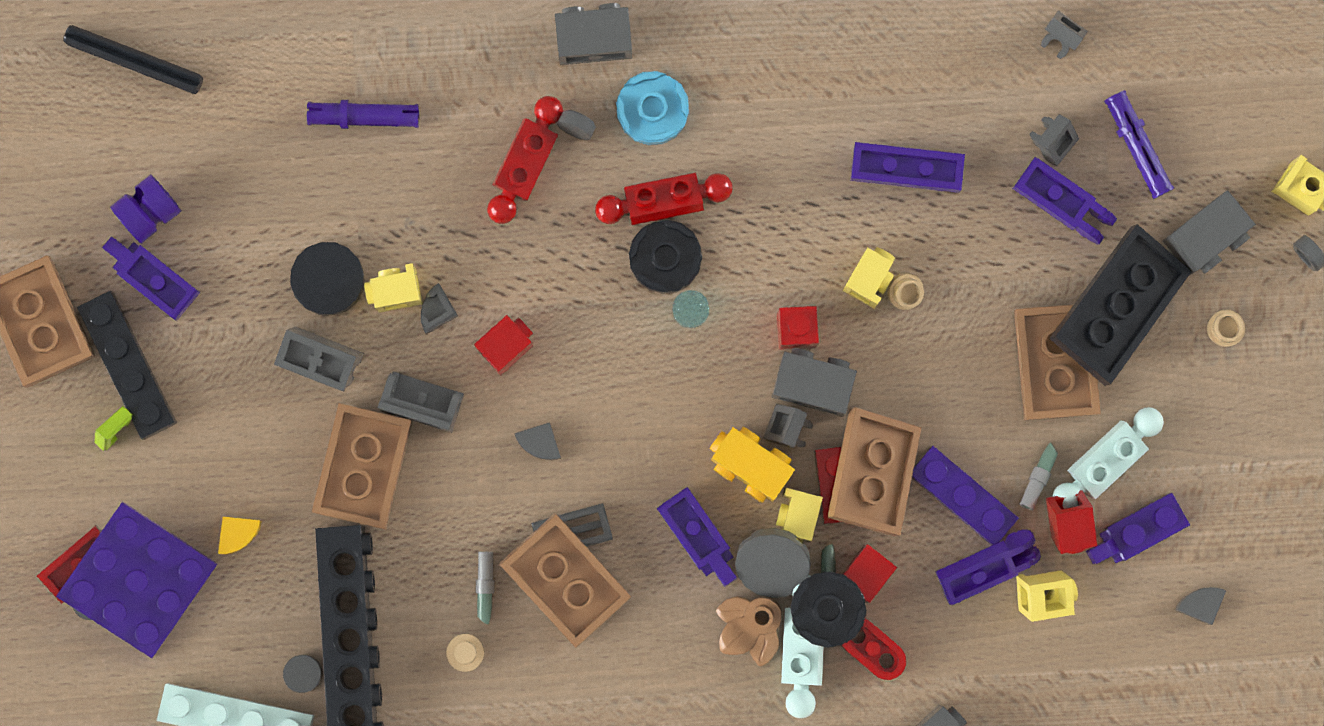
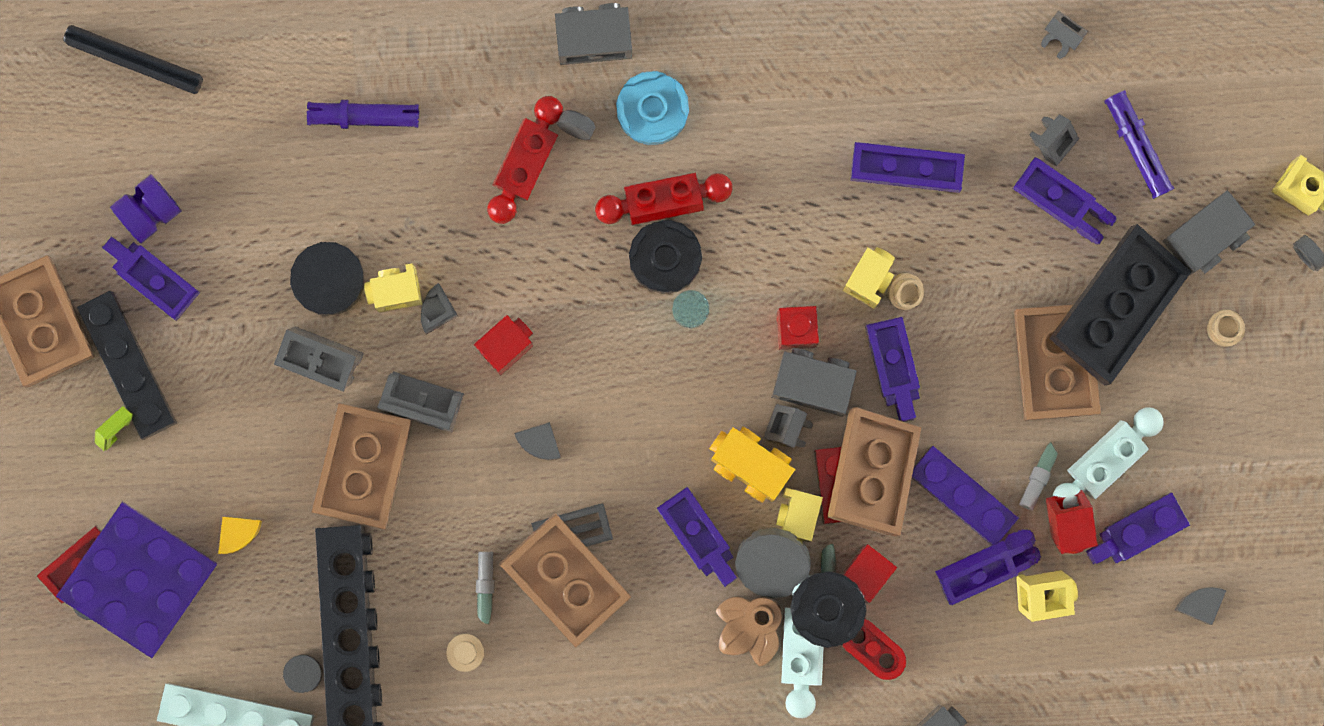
none -> dark purple hinge [865,317,920,422]

